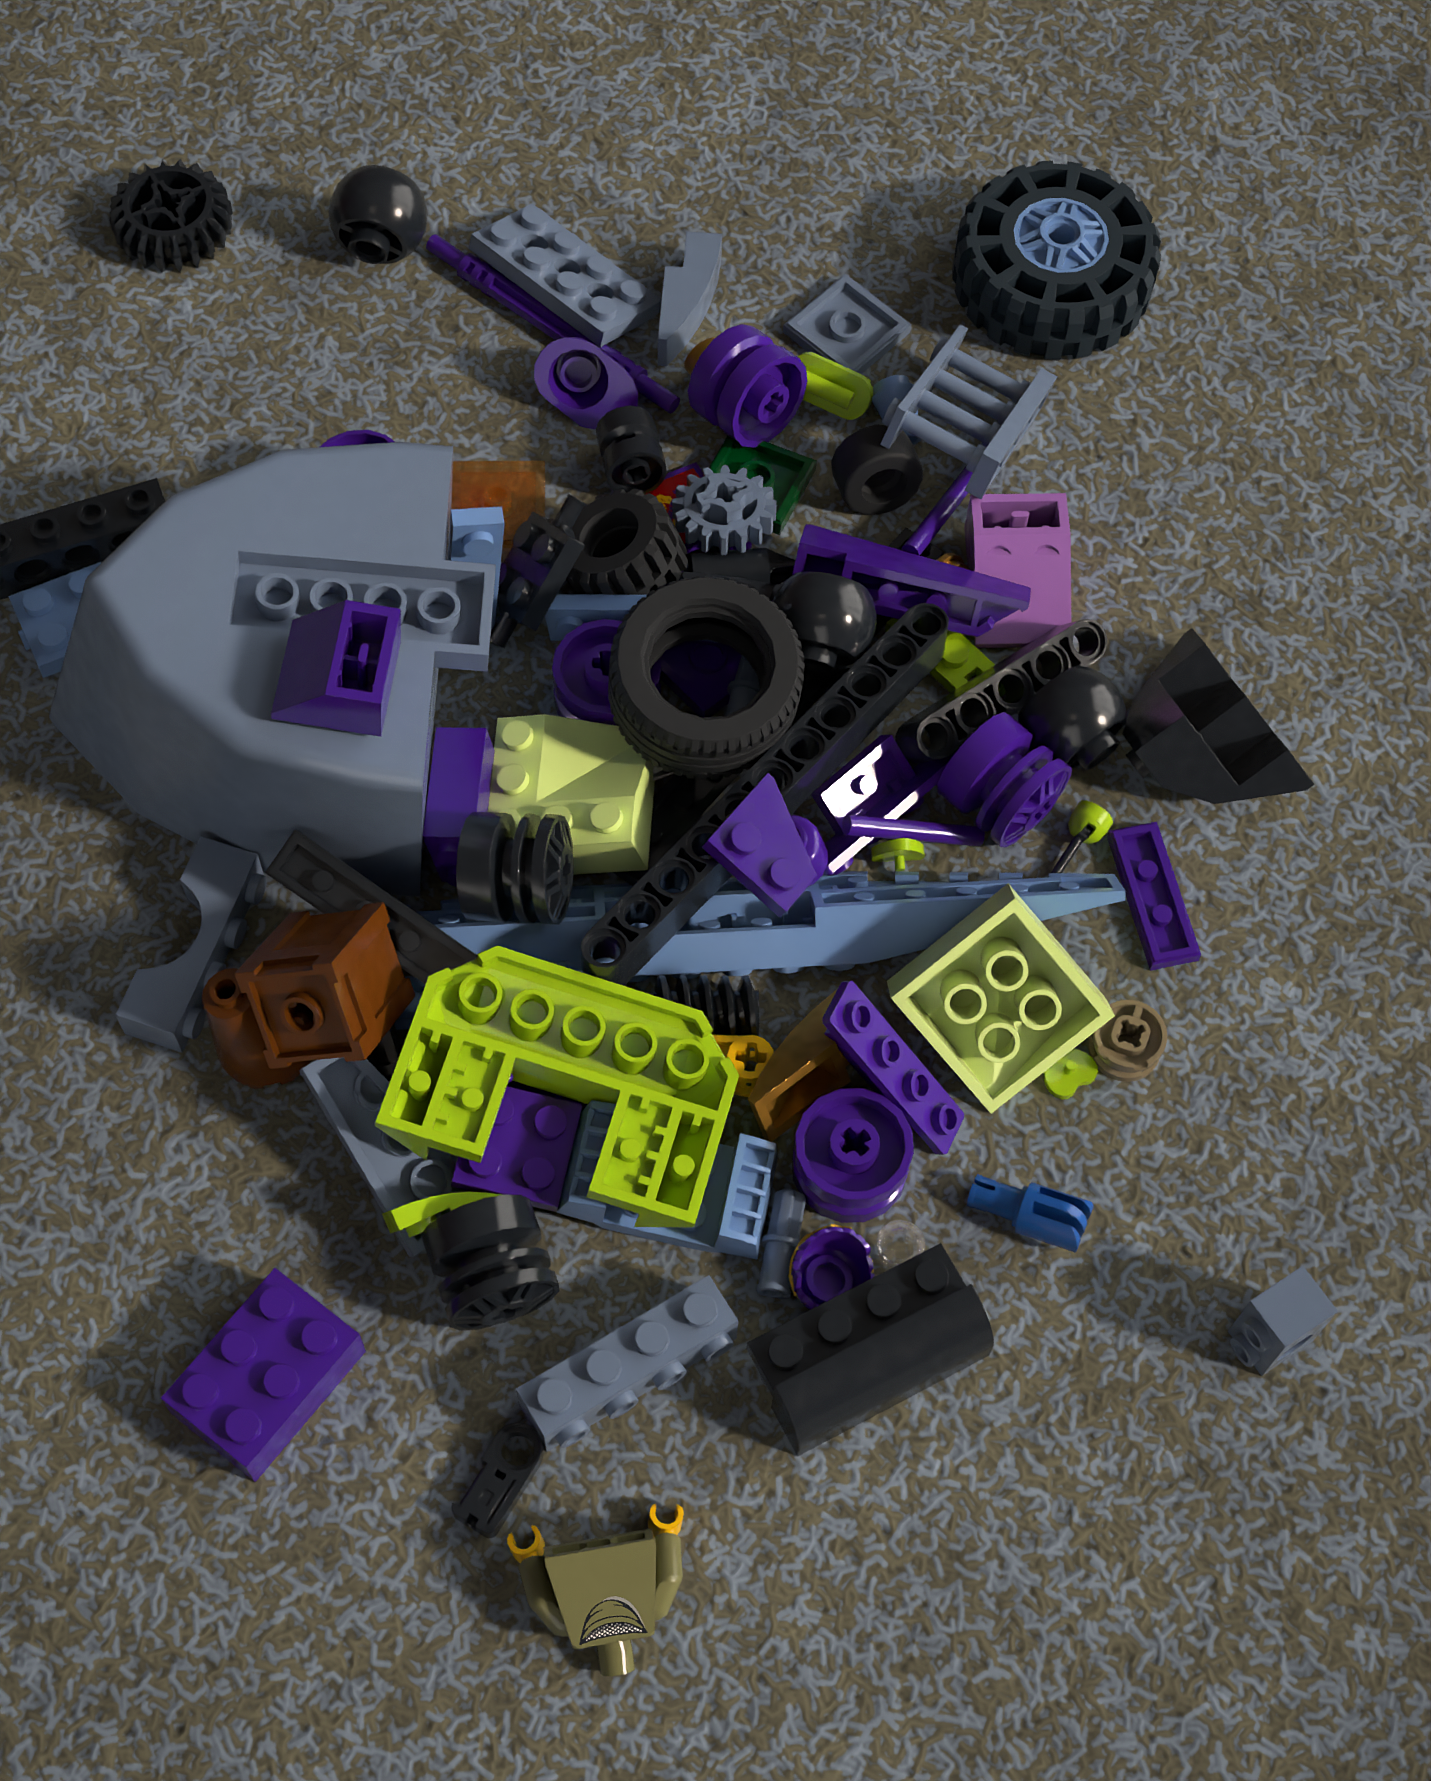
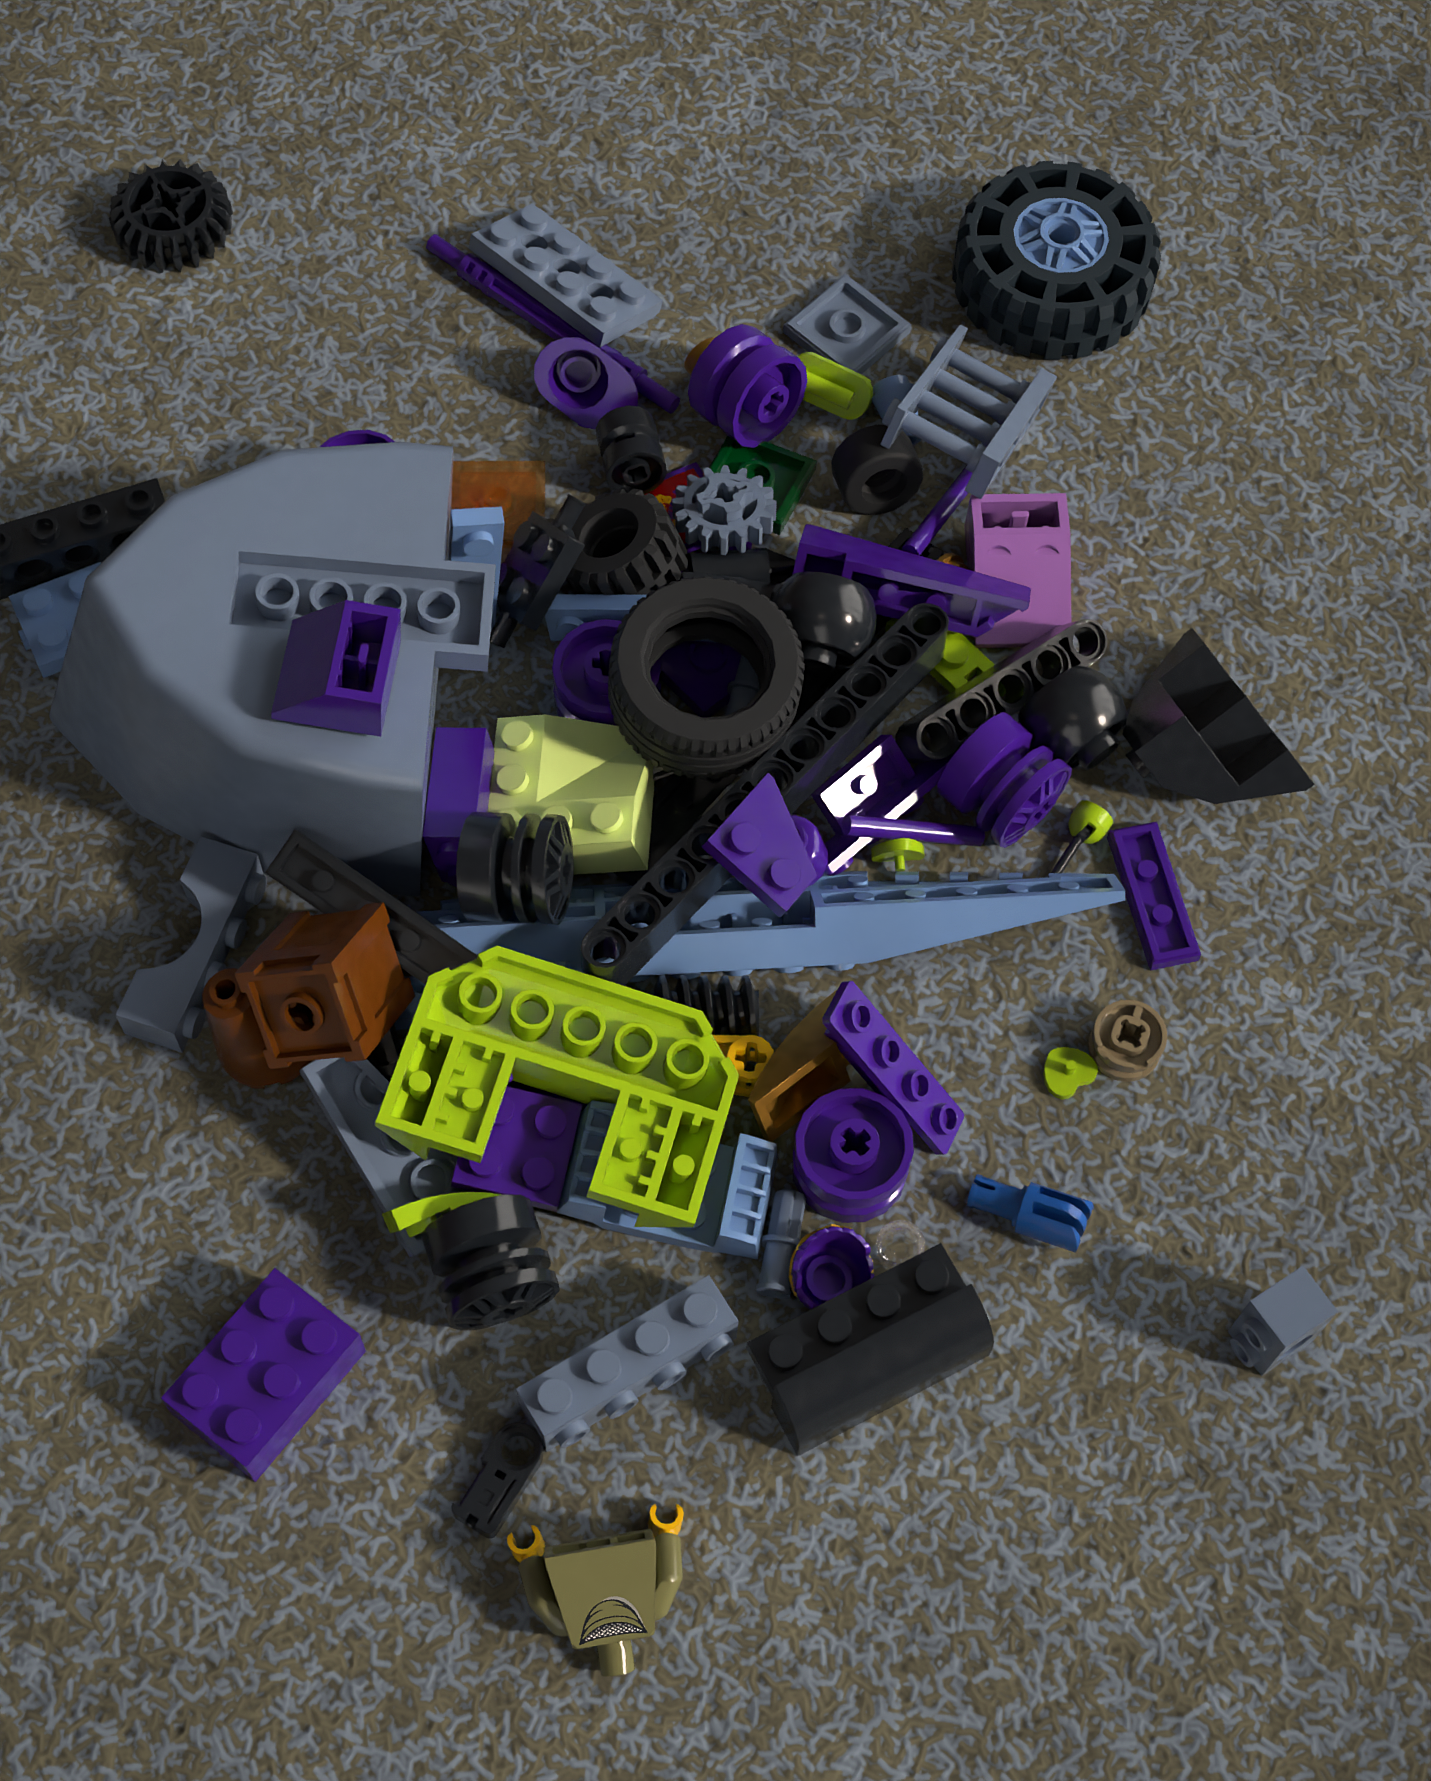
black wheel [329,165,428,264] -> none
sand blue slope [658,231,722,366] -> none
yellowish green slope [887,883,1115,1114] -> none

